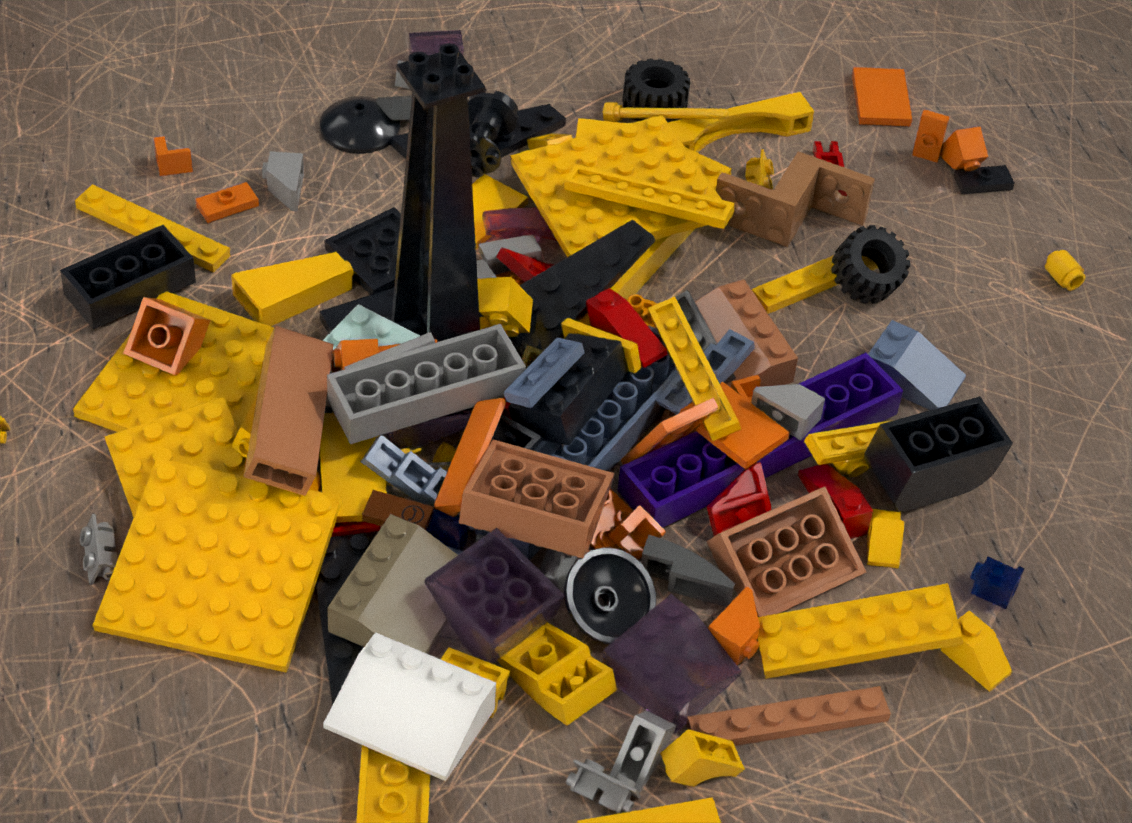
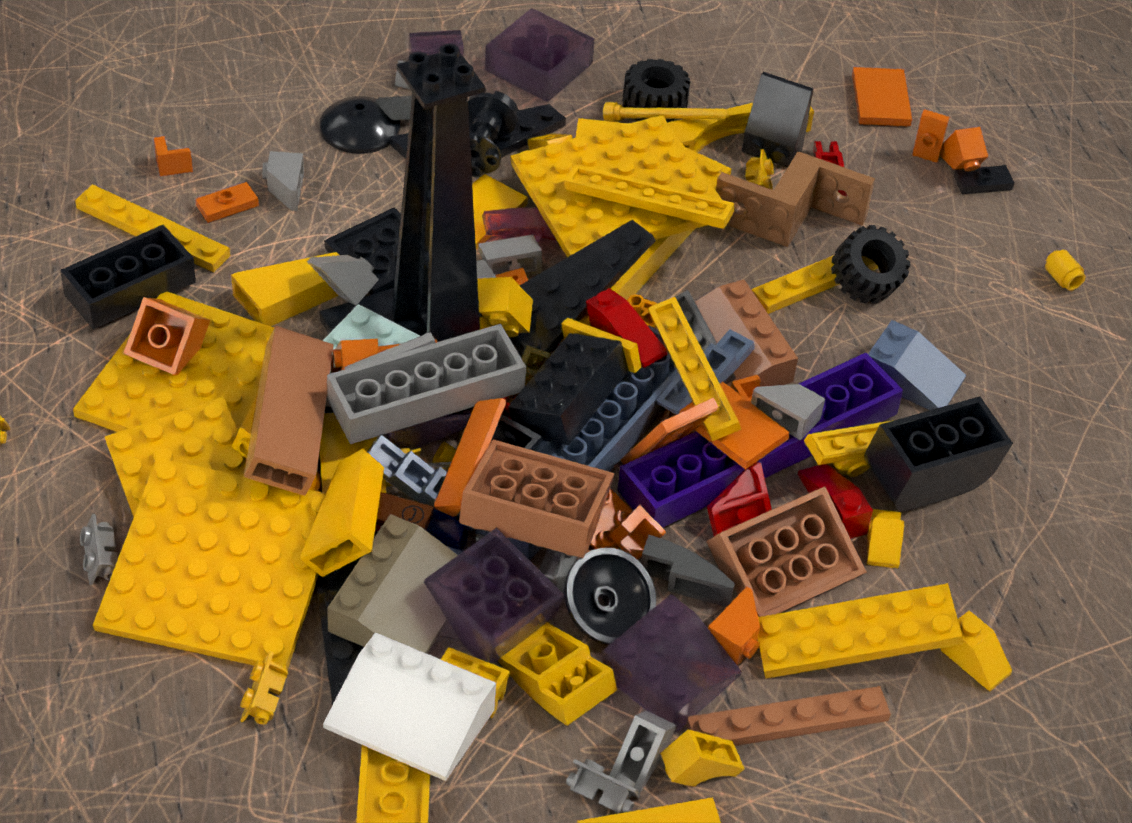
red wing [496,247,555,282] -> none
sand blue plate [503,337,585,408] -> none
clear blue brick [970,556,1025,609] -> none
none -> yellow hinge [240,651,288,725]
none -> yellow slope [300,449,384,577]
none -> light grey slope [307,255,379,305]
none -> clear purple slope [485,8,595,102]
none -> black slope [742,71,814,168]

